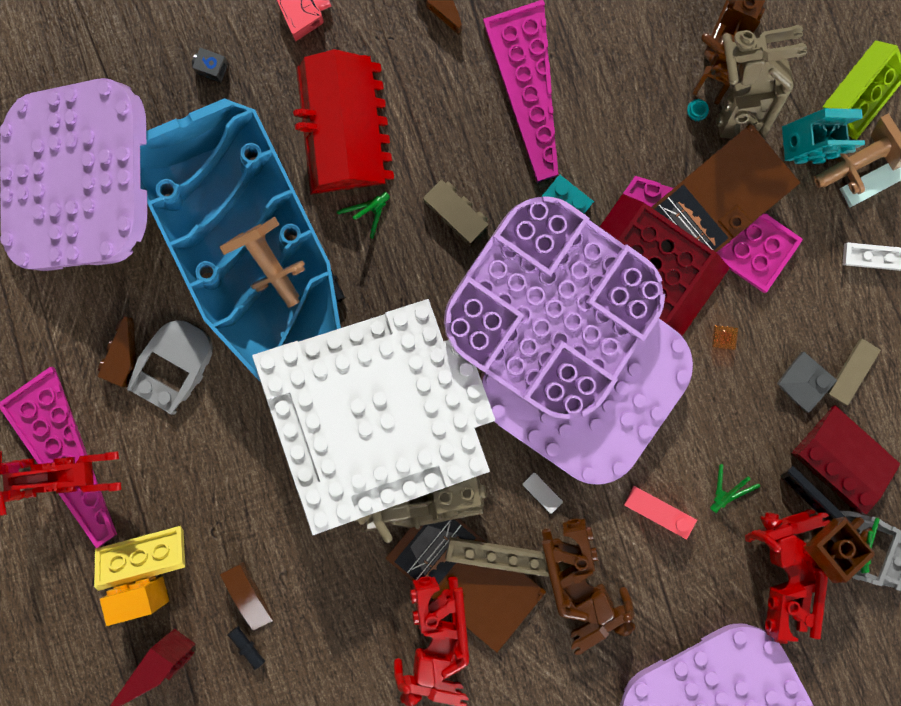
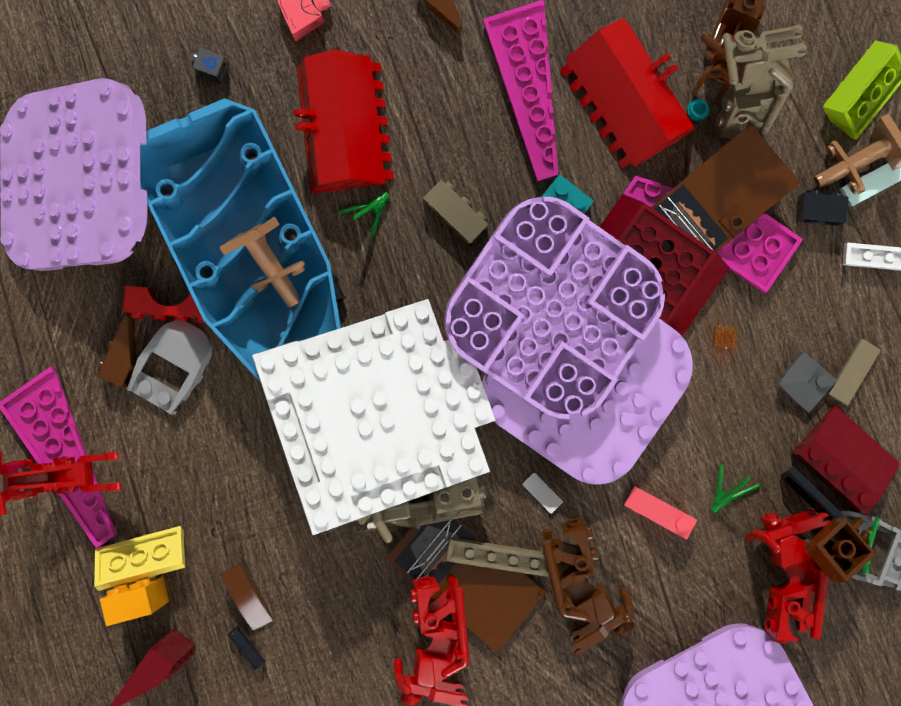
teal torso [782,108,865,164] -> none
none -> red arch [123,286,206,323]
none -> red piece [560,18,696,169]
none -> black brick [796,190,849,226]

